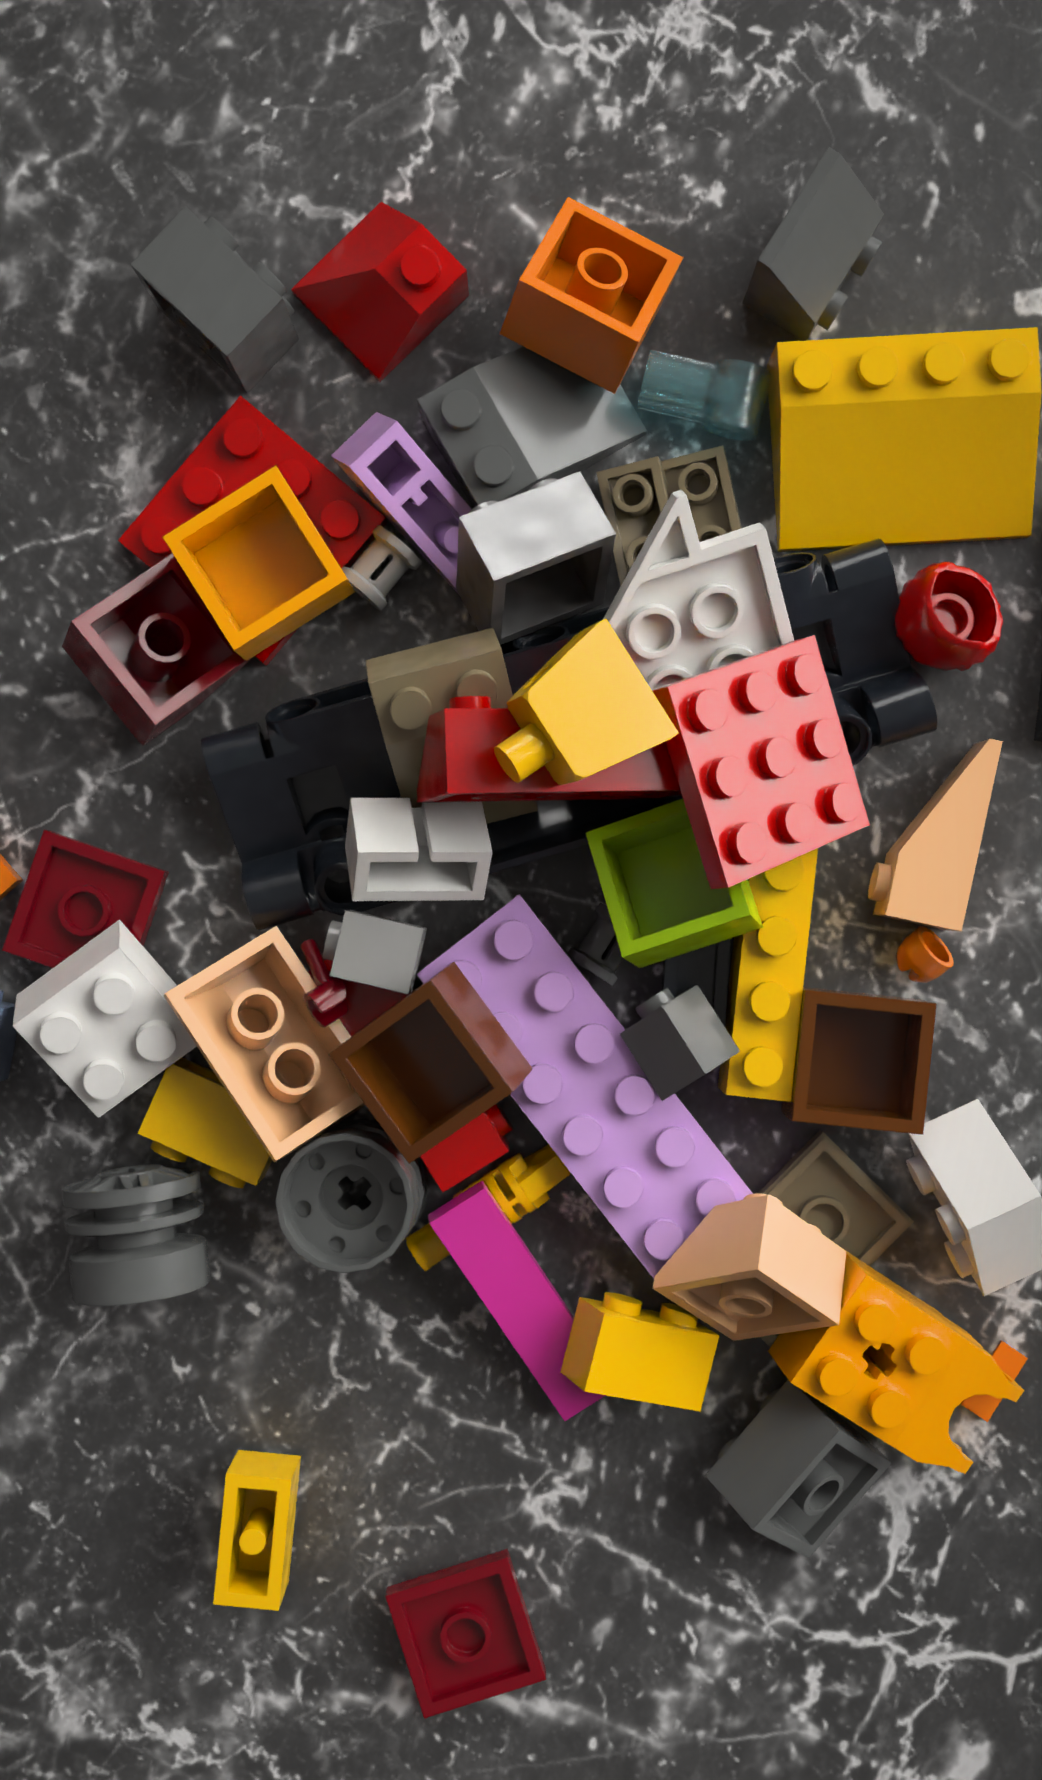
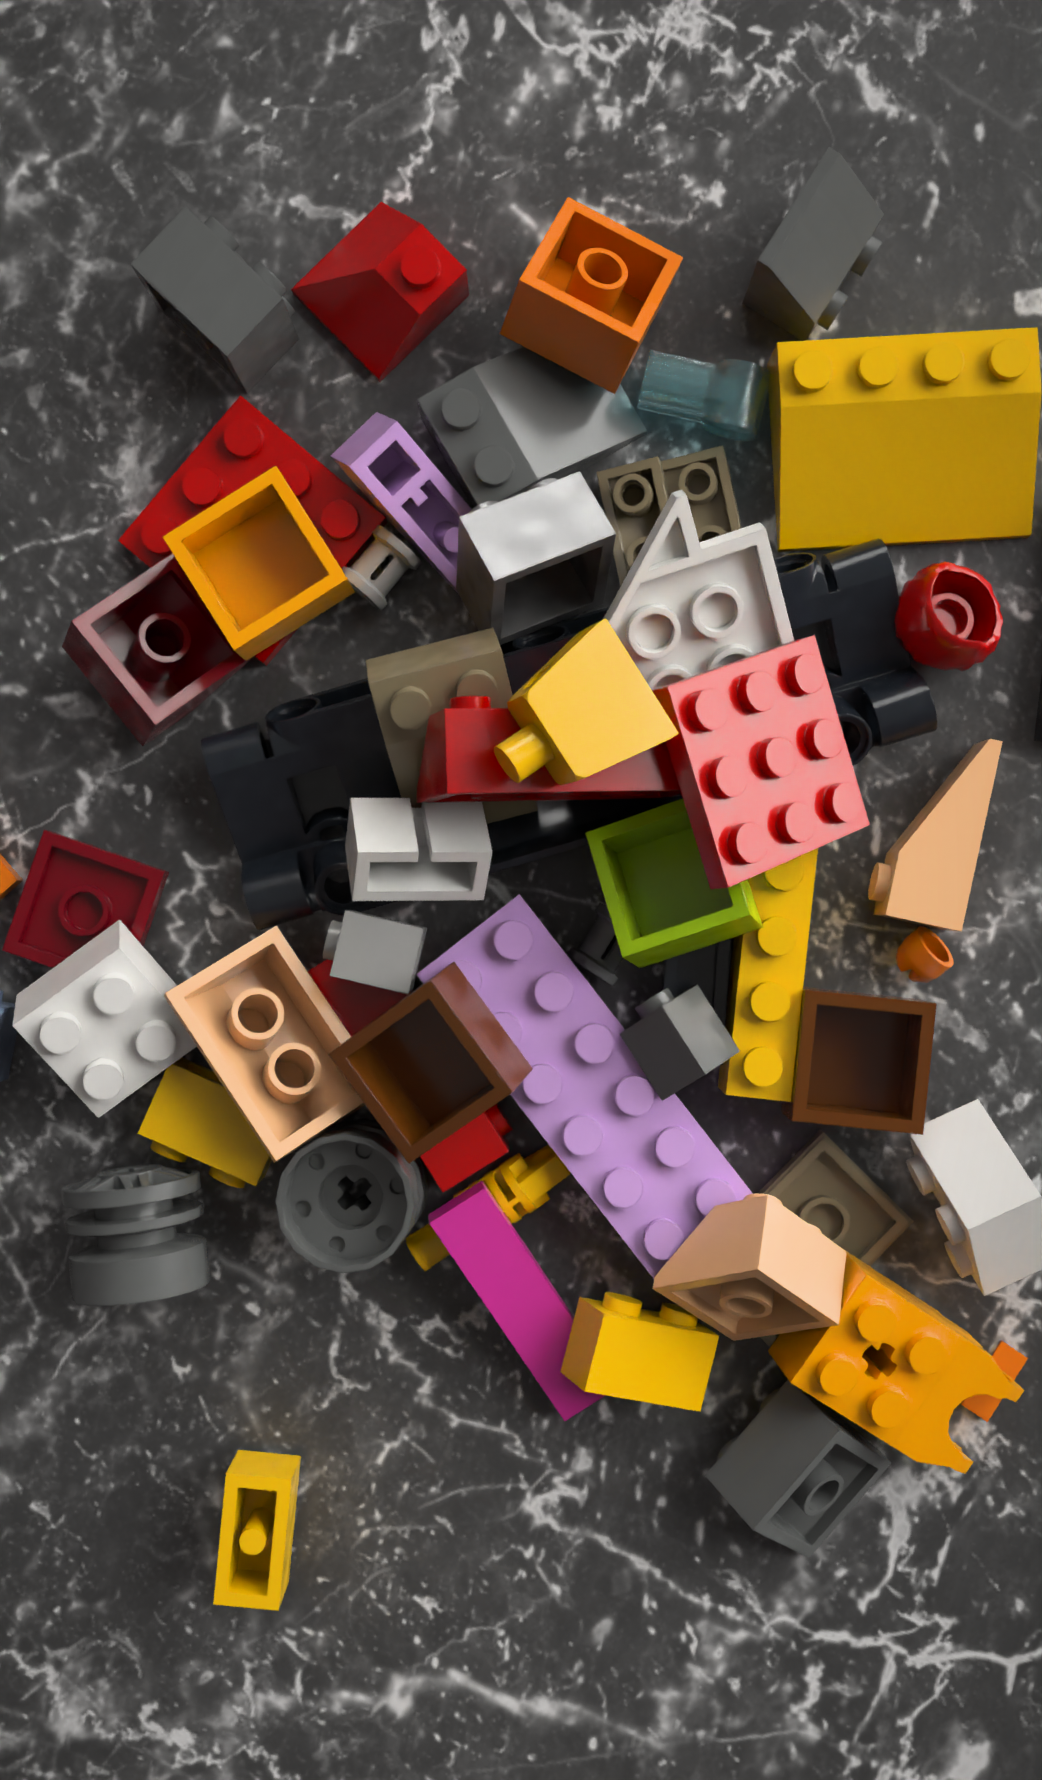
dark red hand [301,939,349,1027] -> none
dark red plate [385,1548,546,1719] -> none

